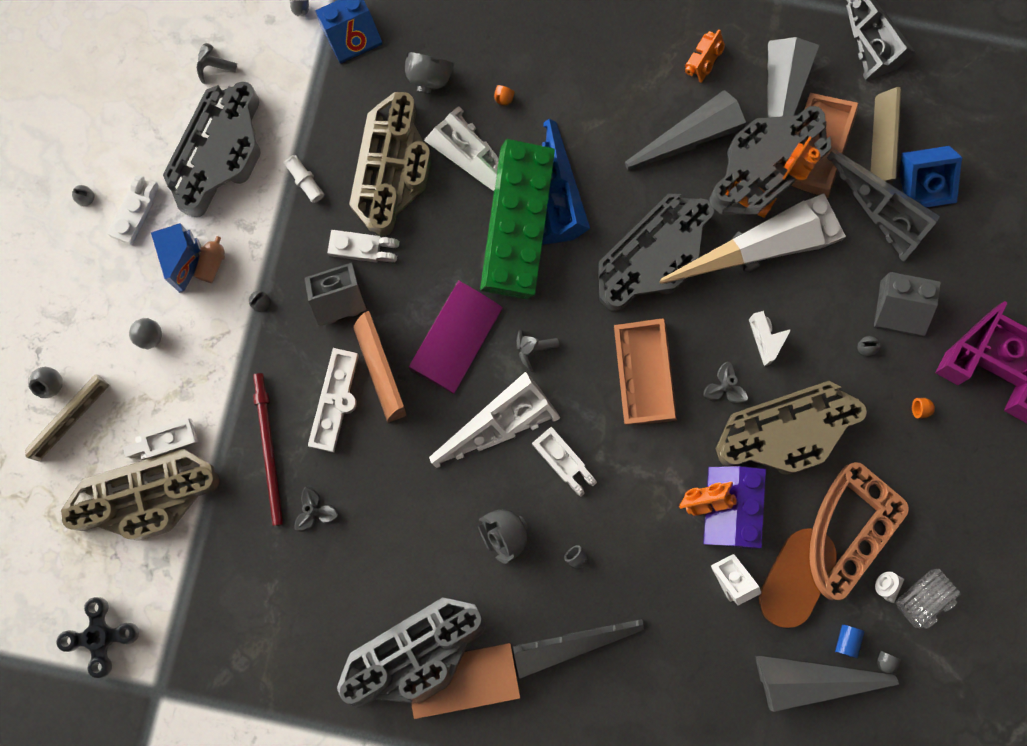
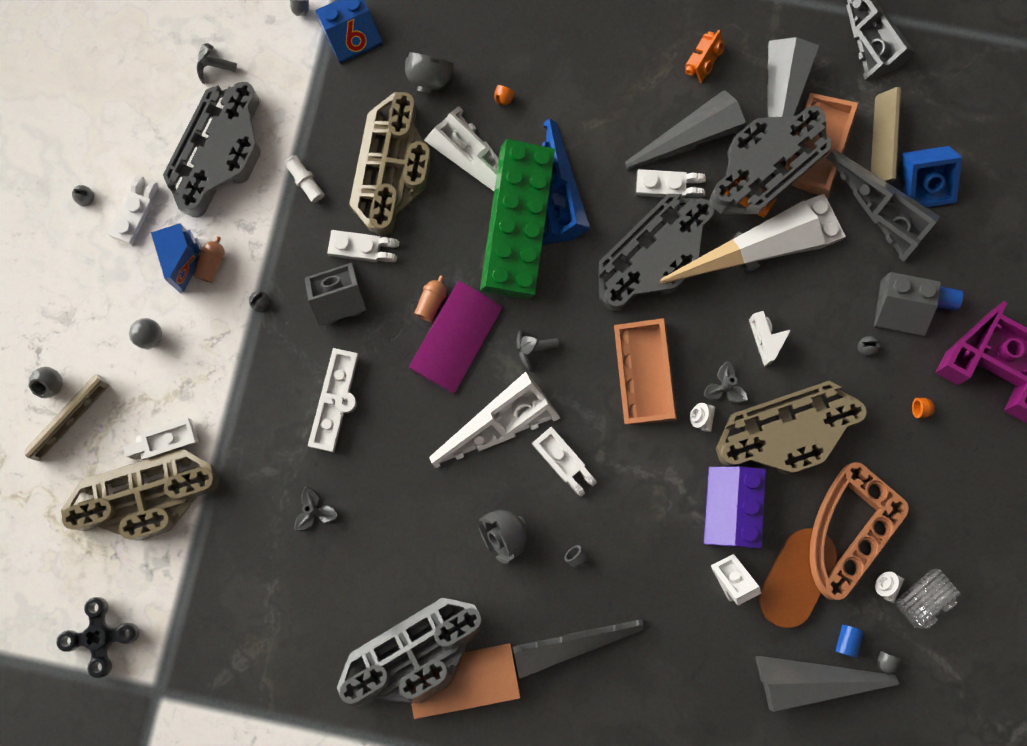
dark red bar [253,373,283,526] -> none
nougat slope [354,311,406,423] -> none
orange hinge [679,482,737,516] -> none
orange hinge [782,137,821,180] -> none
none -> nougat piece [414,276,447,322]
none -> white hinge [636,169,706,198]
none -> white plate [690,403,715,432]
none -> blue piece [937,286,963,311]

